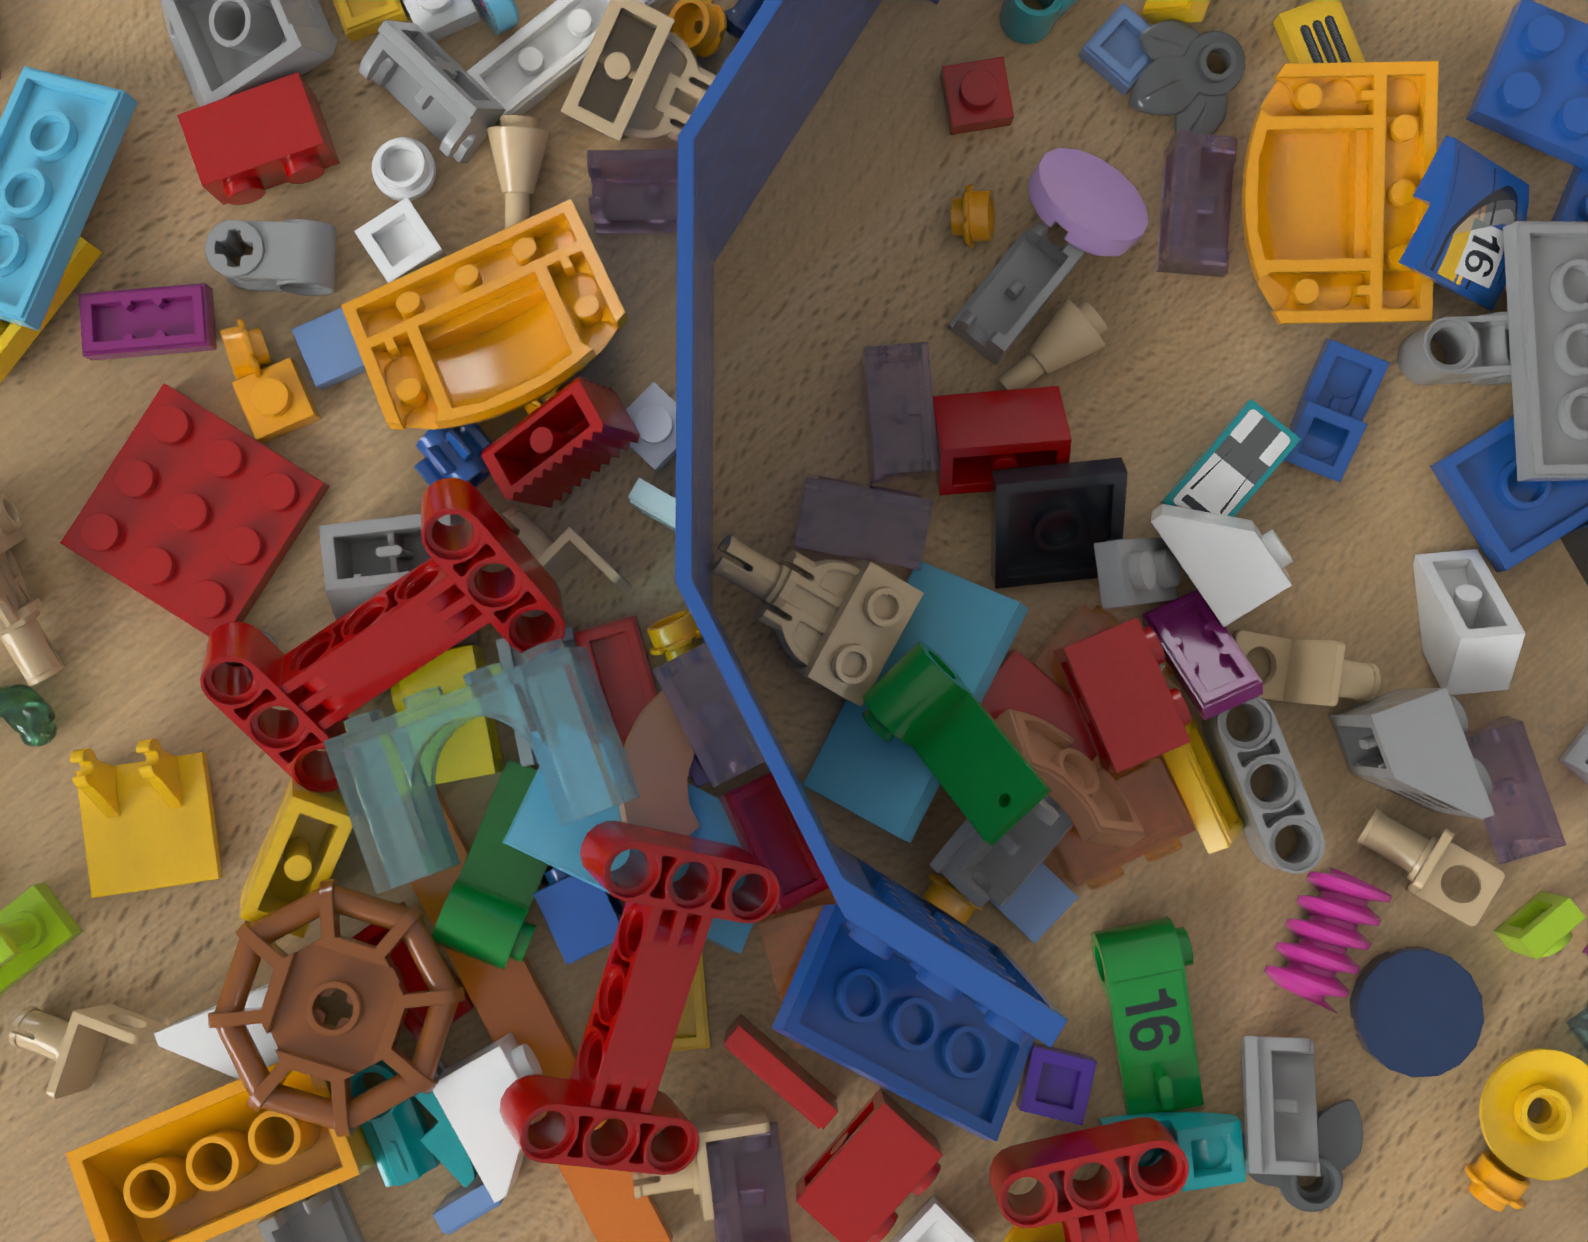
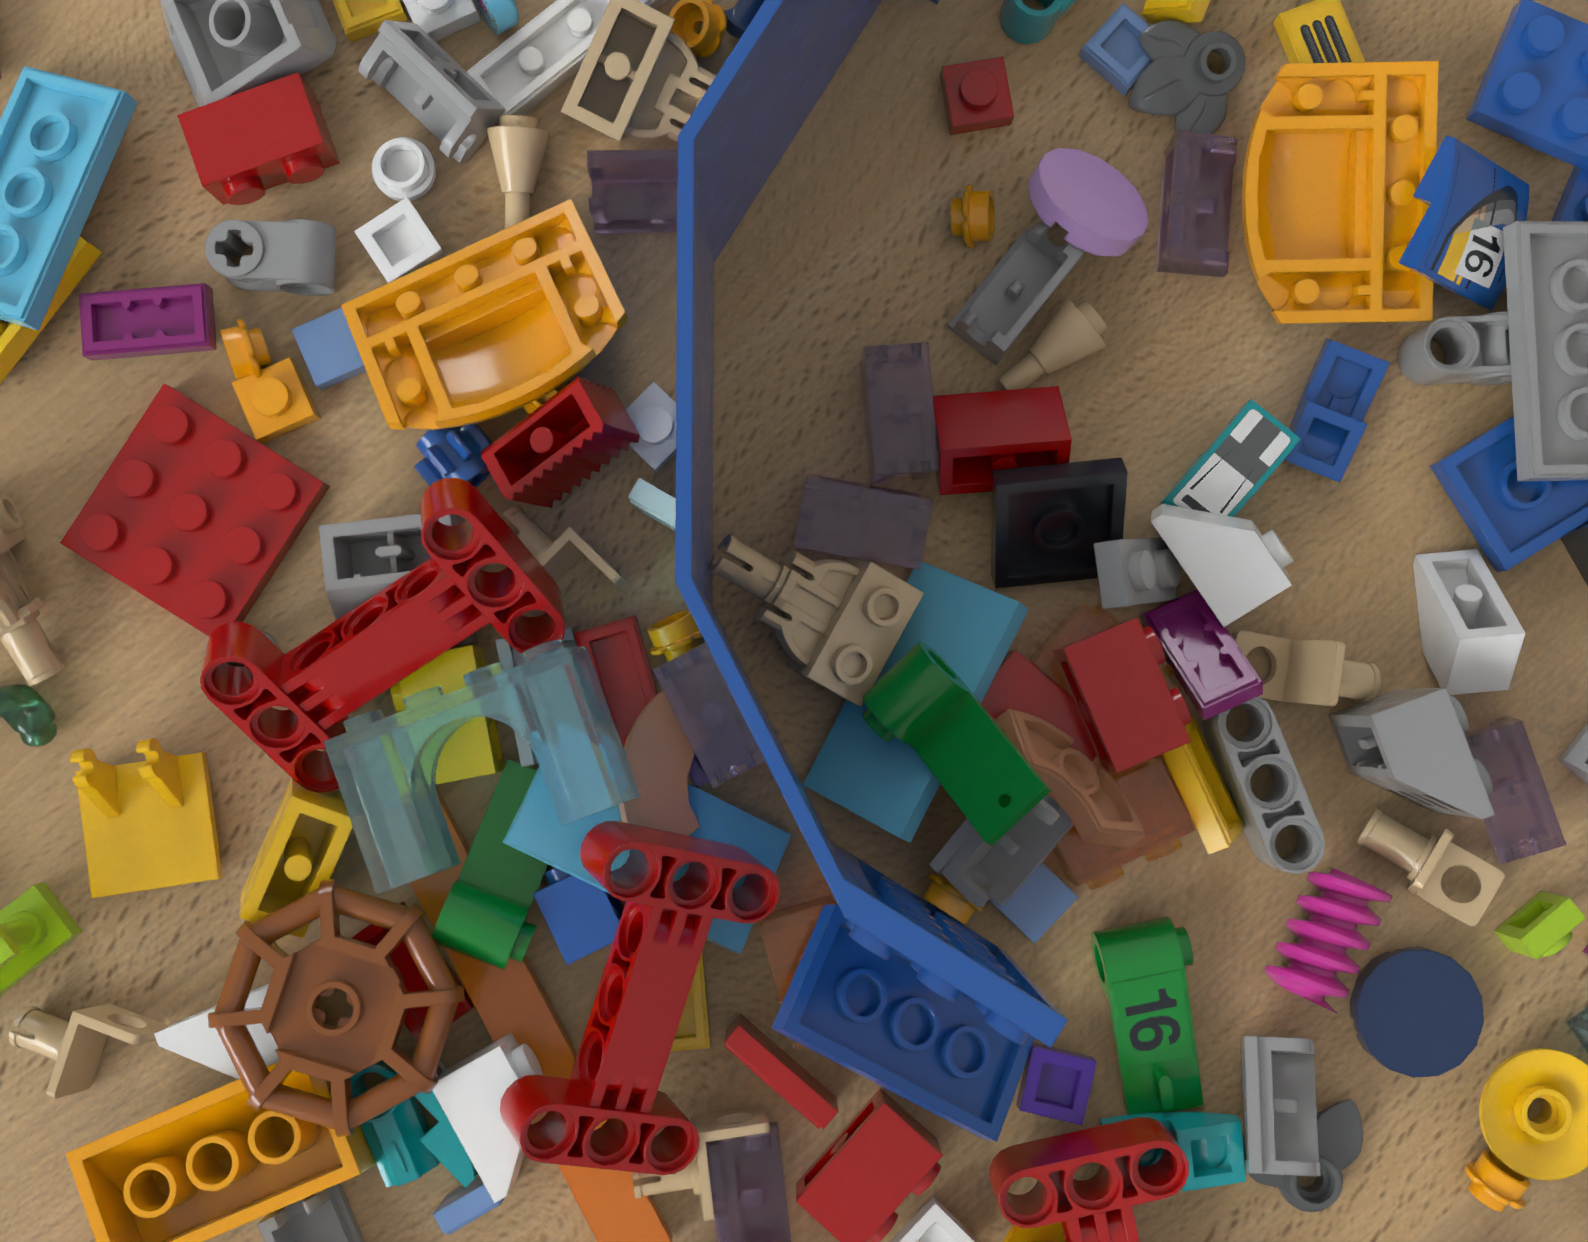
red tile [718,772,829,914] -> none

